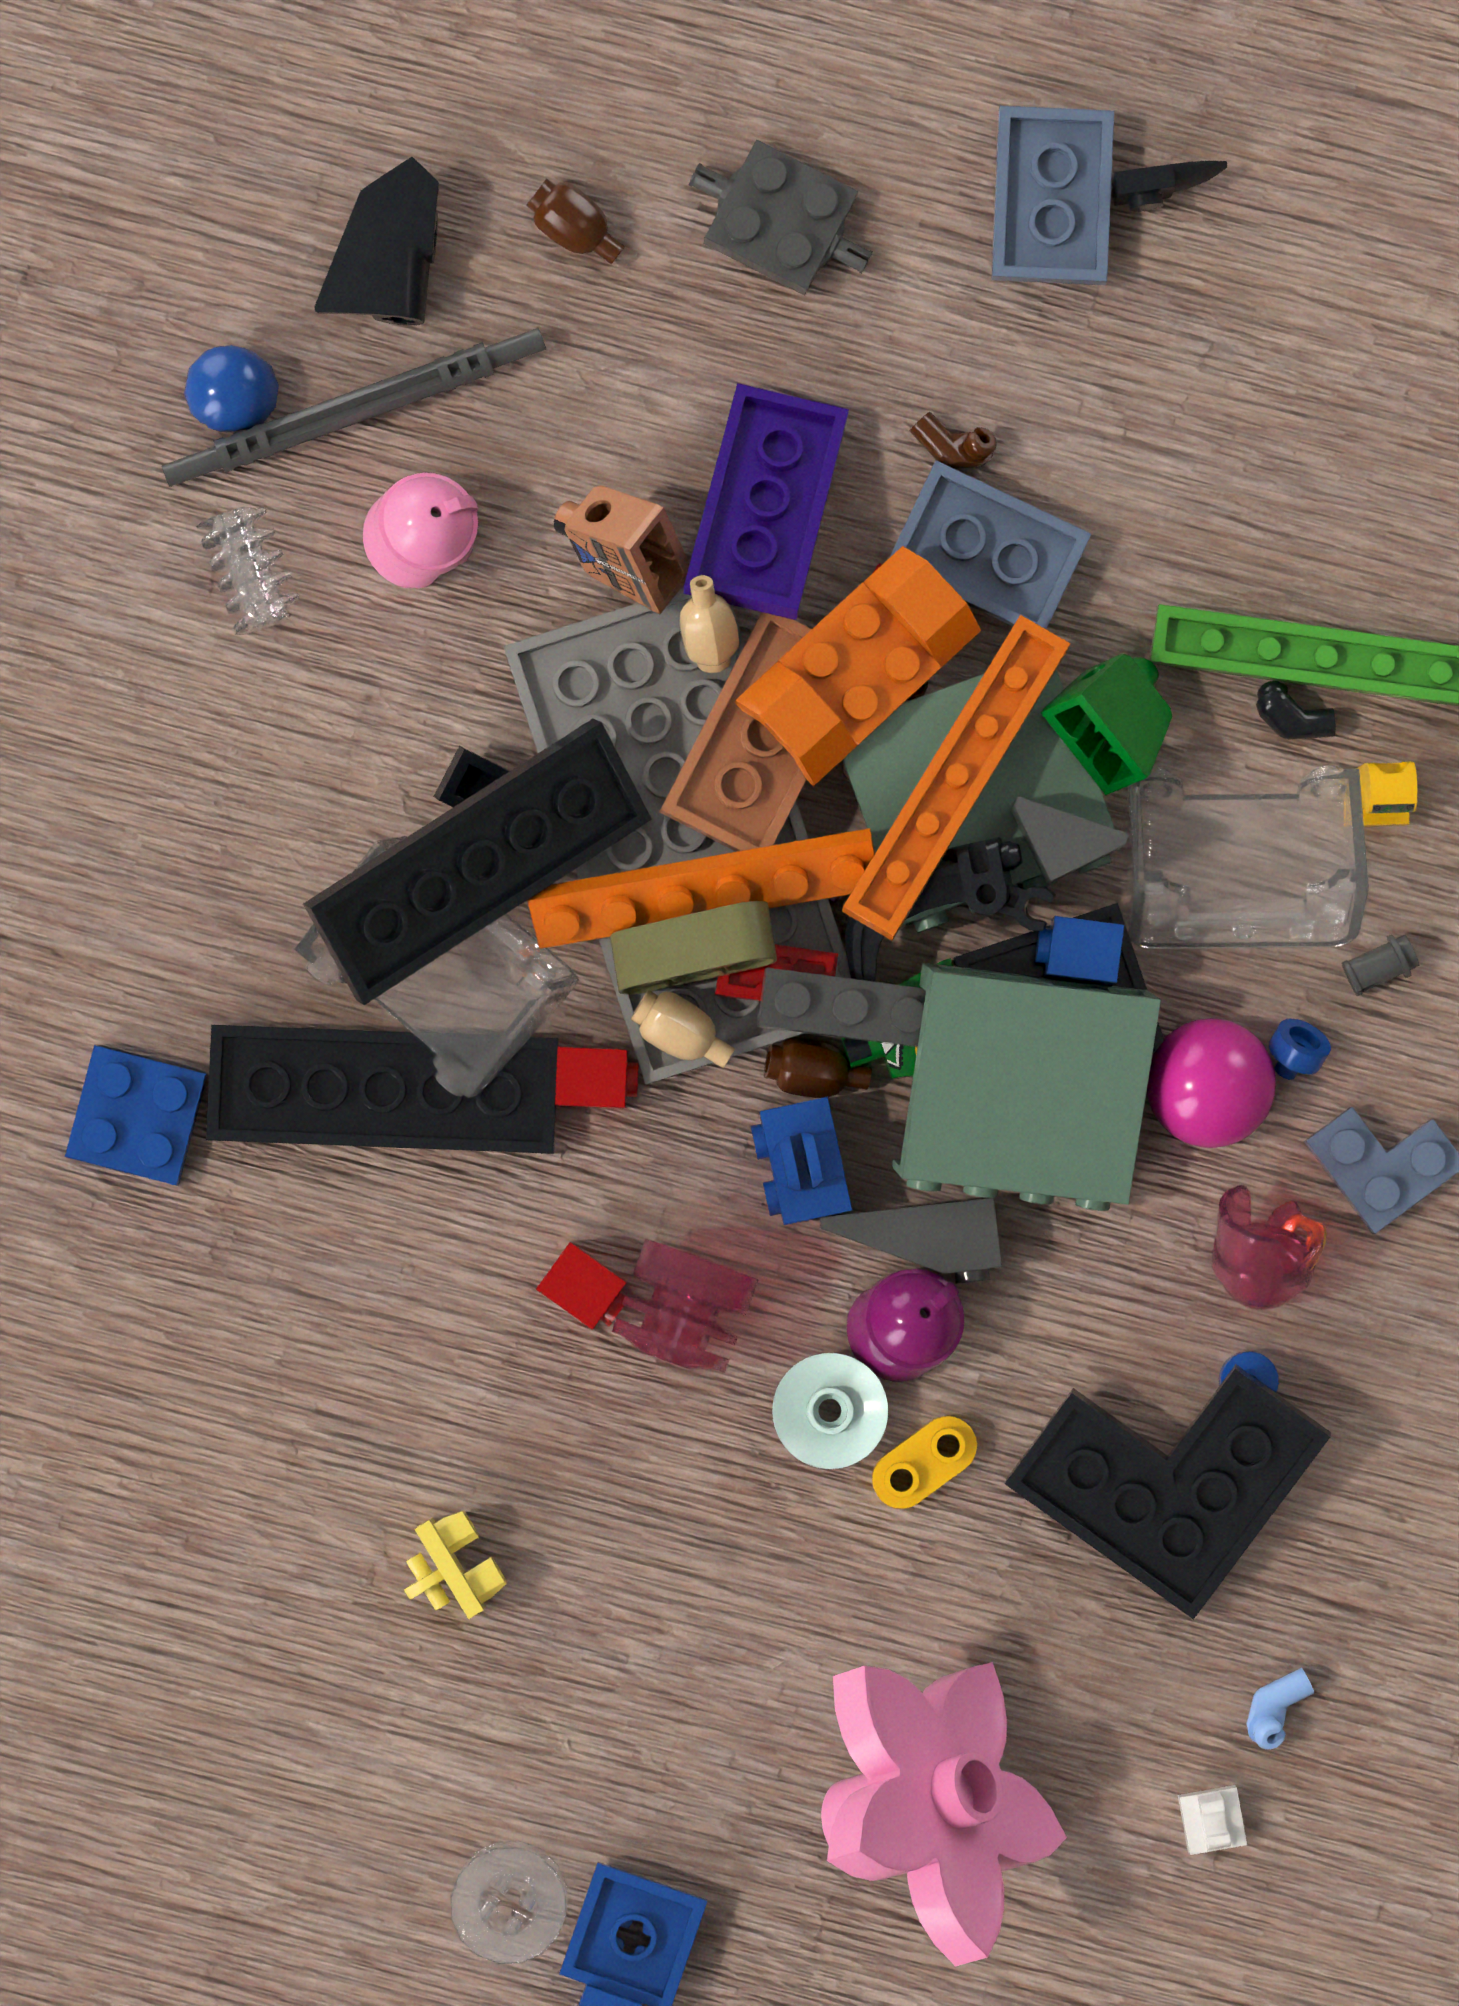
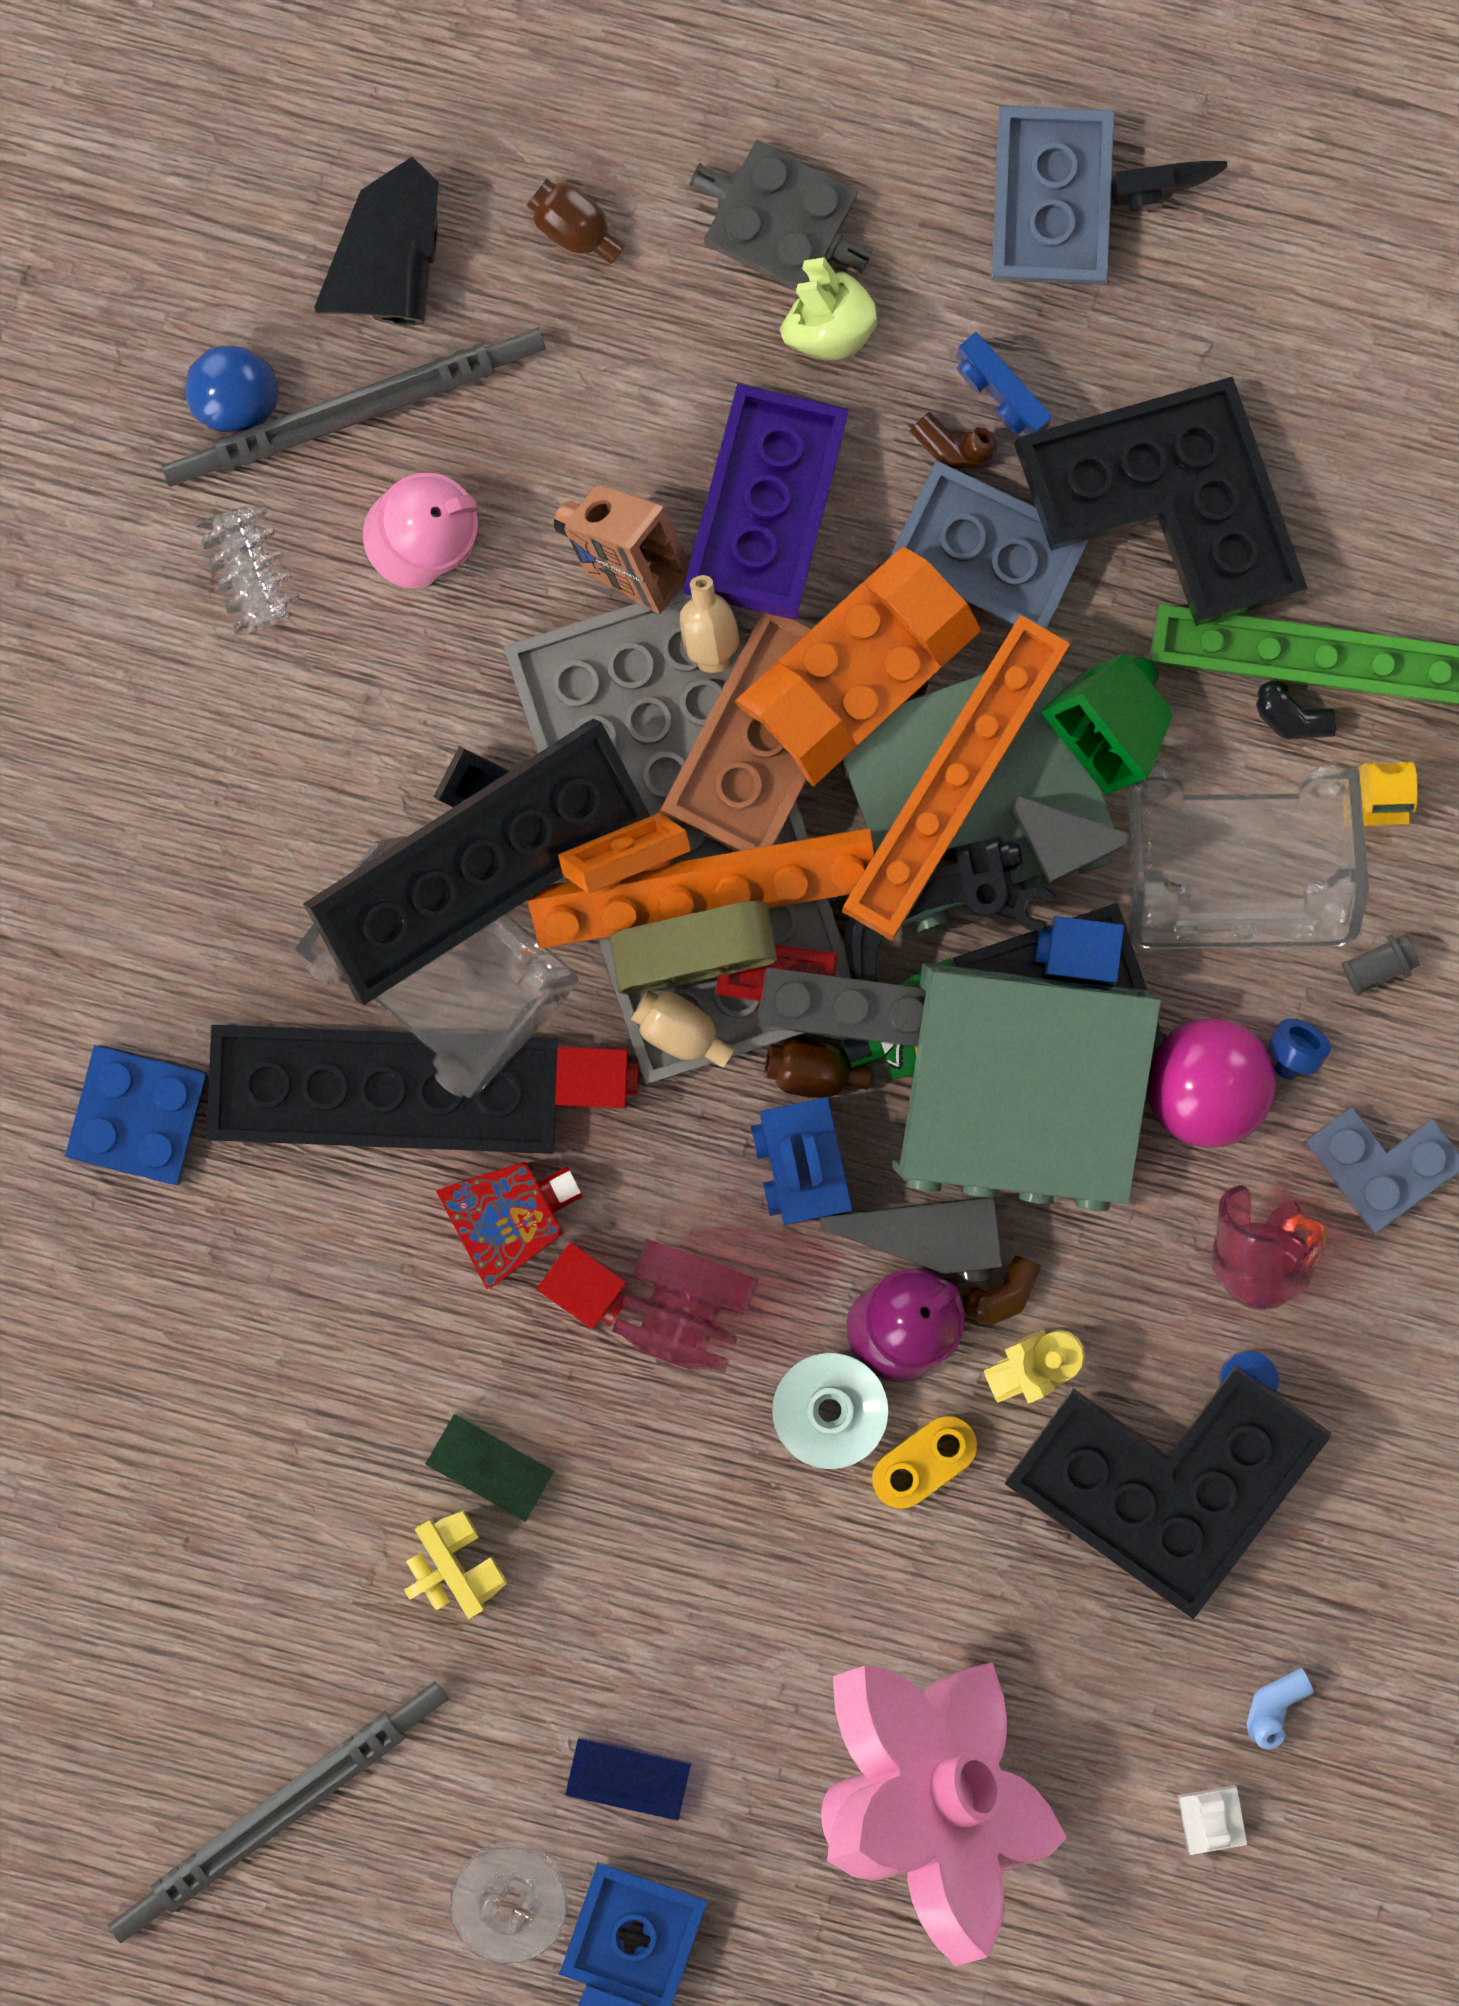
none -> dark grey axle [108,1681,449,1943]
none -> clear green plate [425,1413,555,1522]
none -> torso [436,1161,583,1289]
none -> orange plate [558,812,691,894]
none -> clear blue tile [565,1737,691,1821]
none -> yellowish green piece [780,257,877,360]
none -> blue plate [956,331,1053,436]
none -> reddish brown arm [963,1255,1041,1325]
none -> light yellow hips [984,1329,1086,1404]
none -> black plate [1014,376,1308,626]

